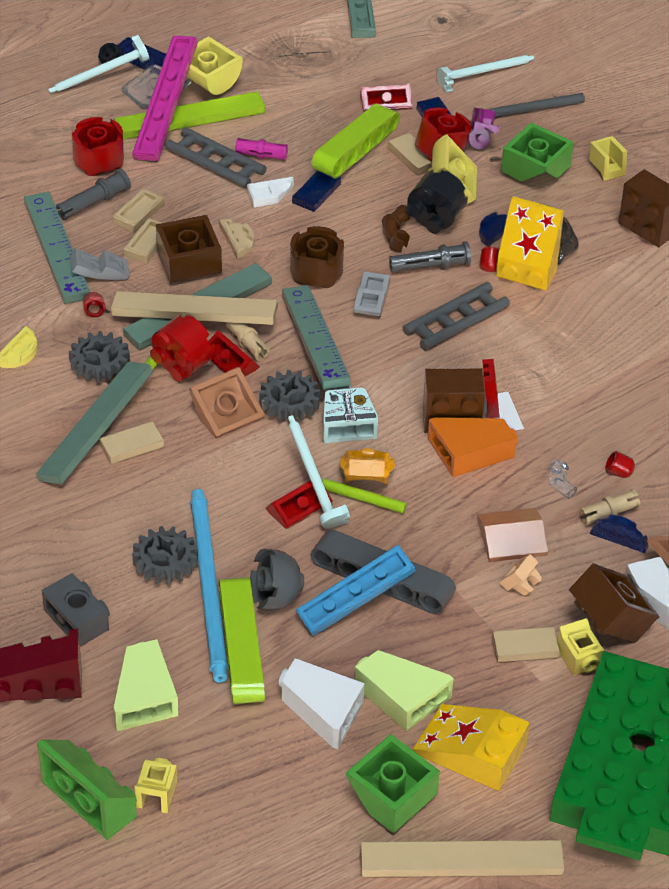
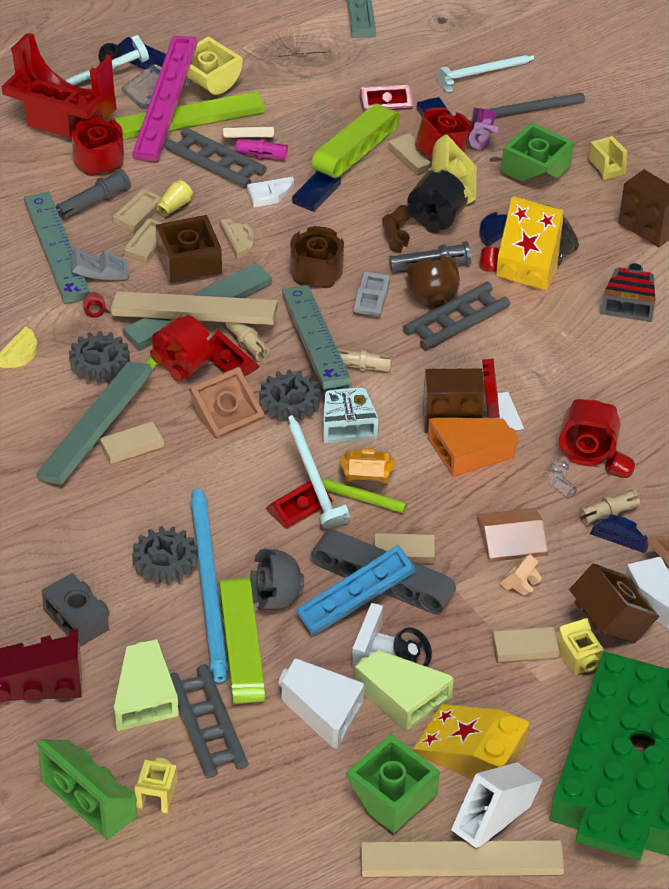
none -> red piece [1,33,117,138]
none -> light yellow cone [156,180,193,217]
none -> dark grey bar [170,664,249,778]
none -> tile [223,126,274,138]
none -> tan pin [337,348,392,373]
none -> white piece [352,603,432,669]
none -> tan tile [374,533,435,564]
none -> reddish brown cylinder [405,256,460,307]
none -> white slope [451,762,543,848]
none -> red brick [559,399,621,466]
none -> torso [601,263,656,322]

